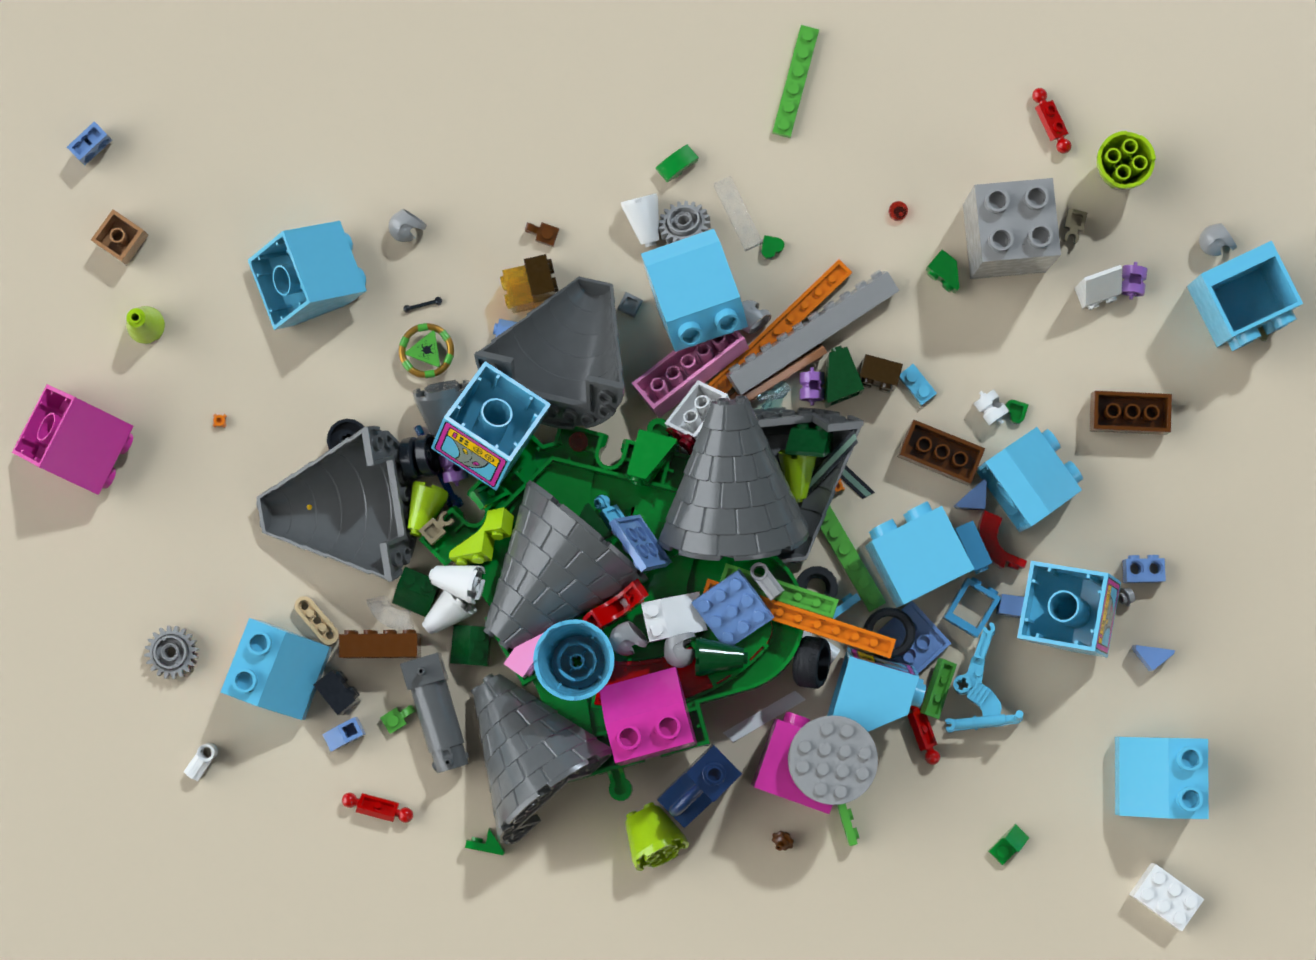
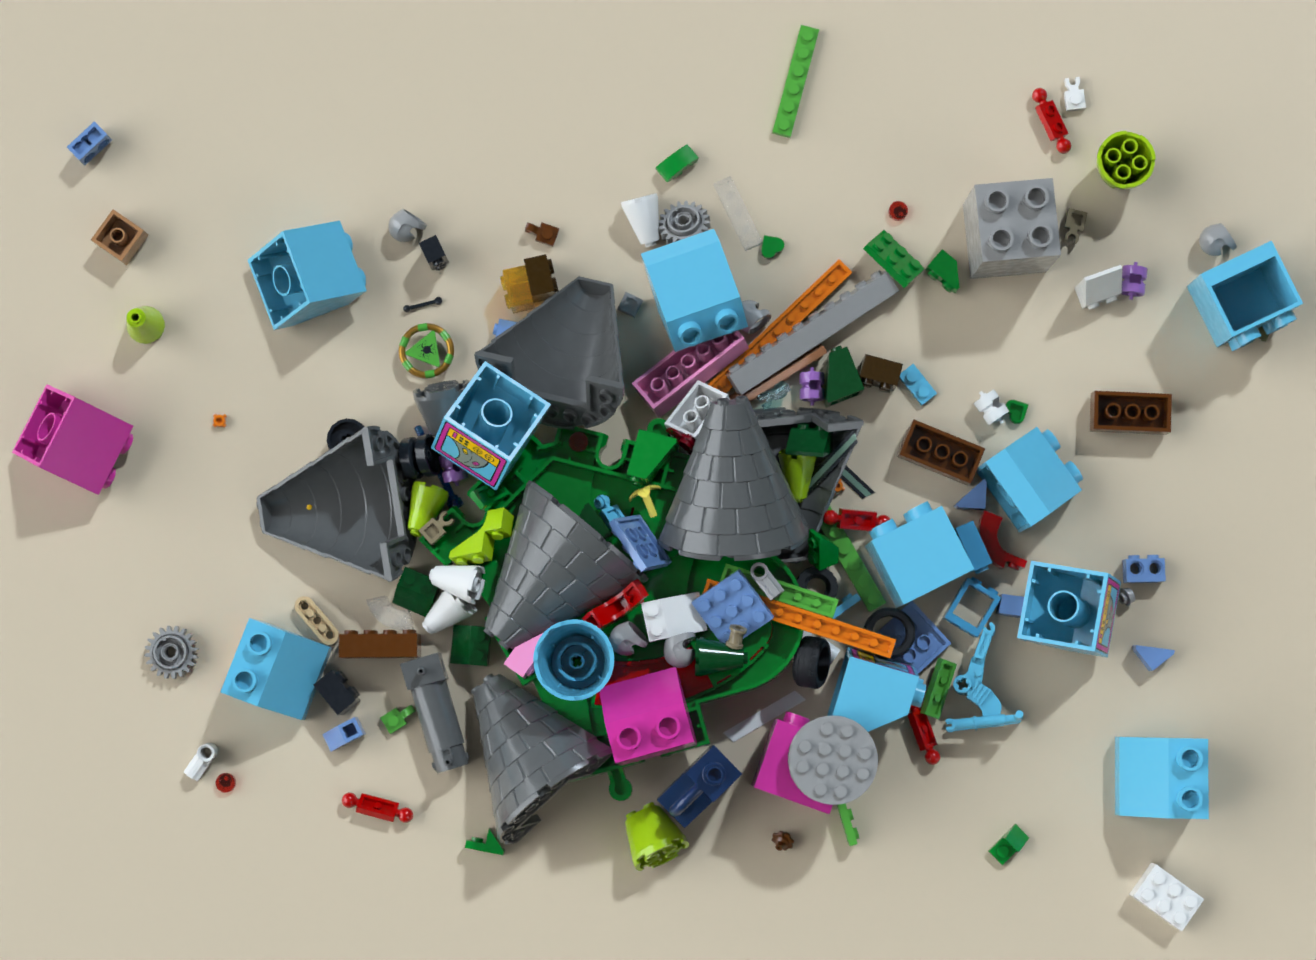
none -> clear red tile [216,773,236,793]
none -> black brick [419,235,449,271]
none -> light yellow plant [629,485,661,518]
none -> dark tan bush [725,624,747,649]
none -> green slope [808,529,839,571]
none -> red plate [823,508,890,531]
none -> green plate [863,230,925,288]
none -> white plate [1064,77,1086,112]

